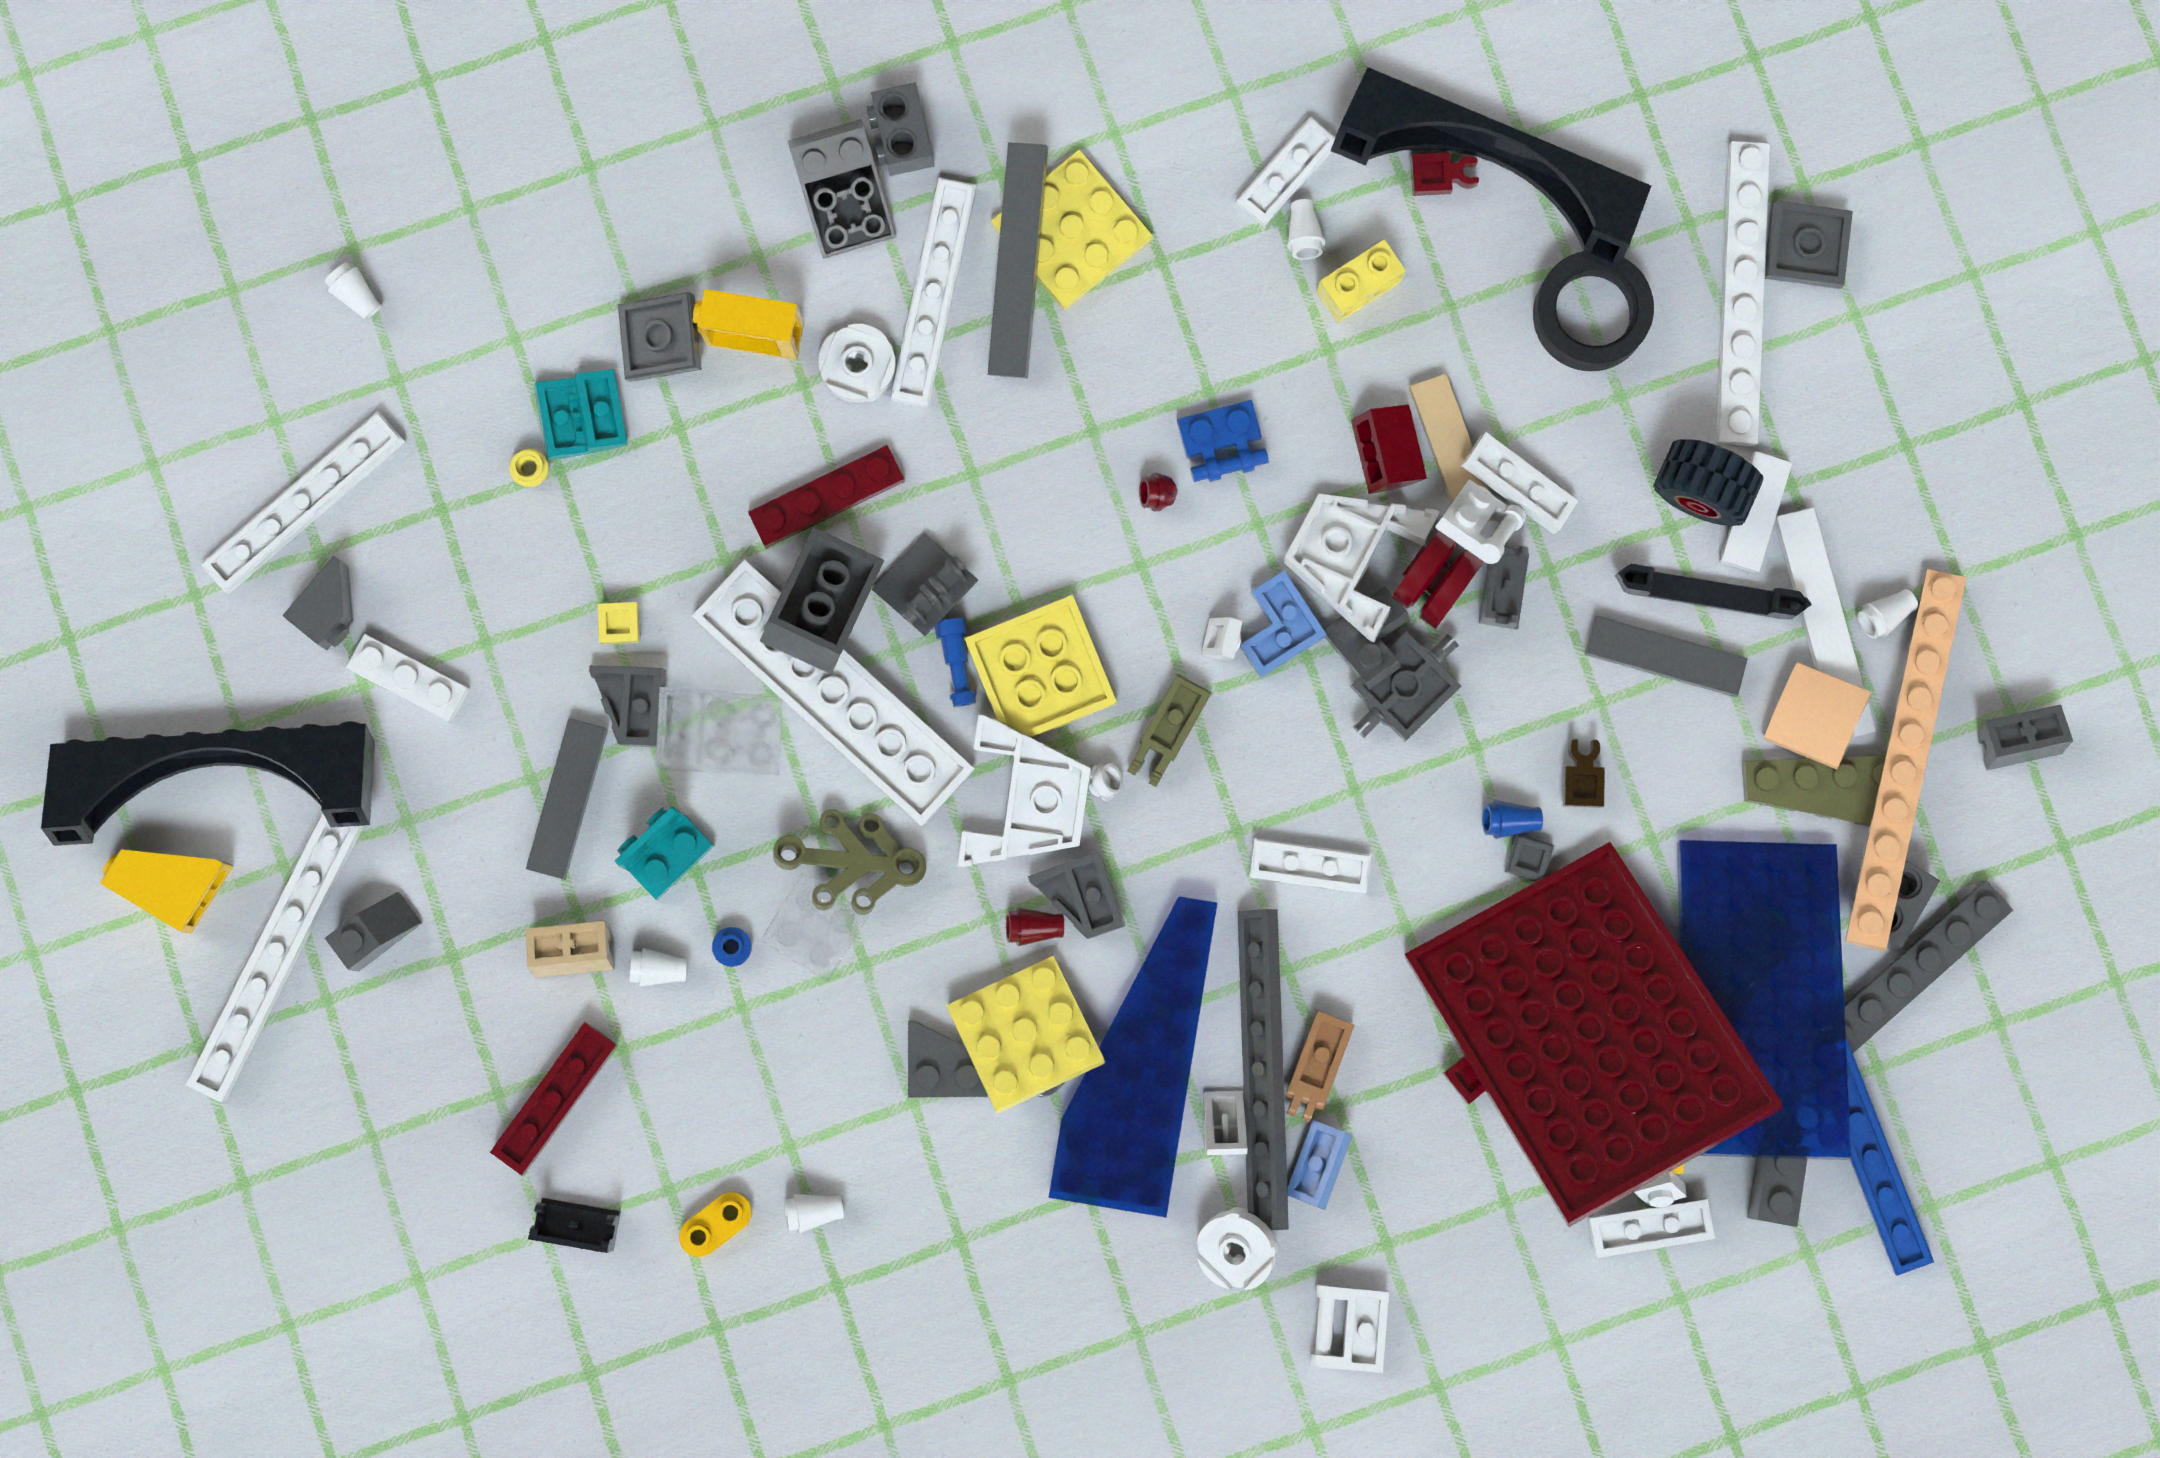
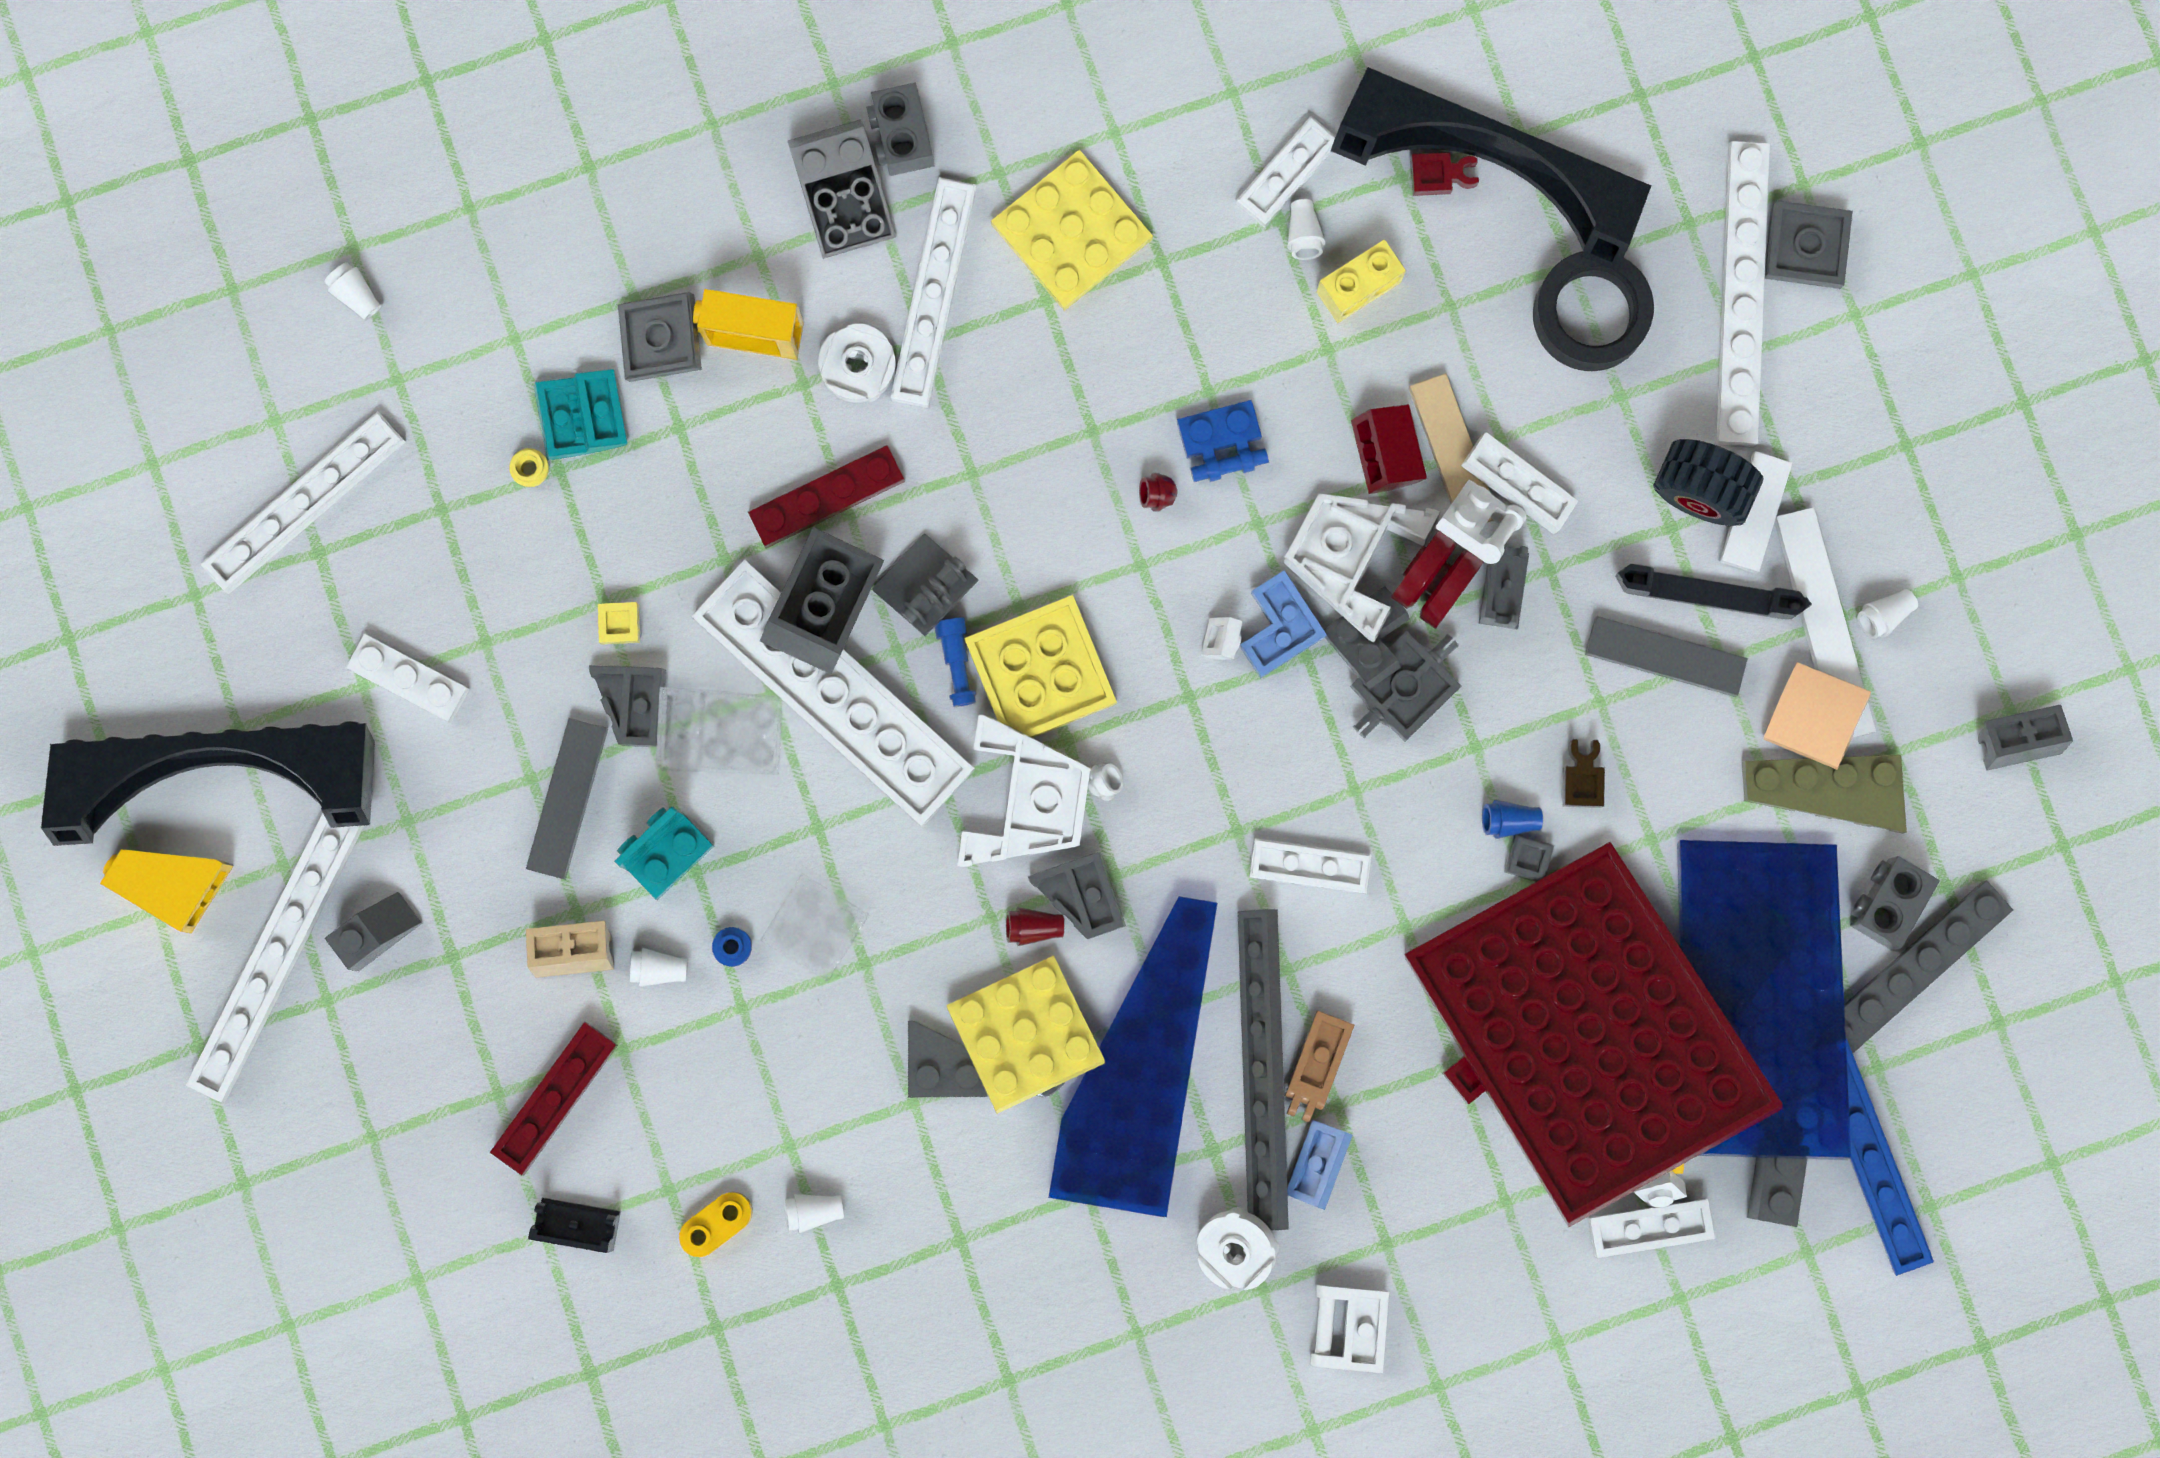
dark grey slope [282,556,353,650] -> none
olive plant [773,809,926,915] -> none
dark grey tile [987,142,1048,379] -> none
olive hinge [1127,674,1212,787] -> none
white slope [1203,1091,1248,1155] -> none
light nougat plate [1845,569,1967,952] -> none

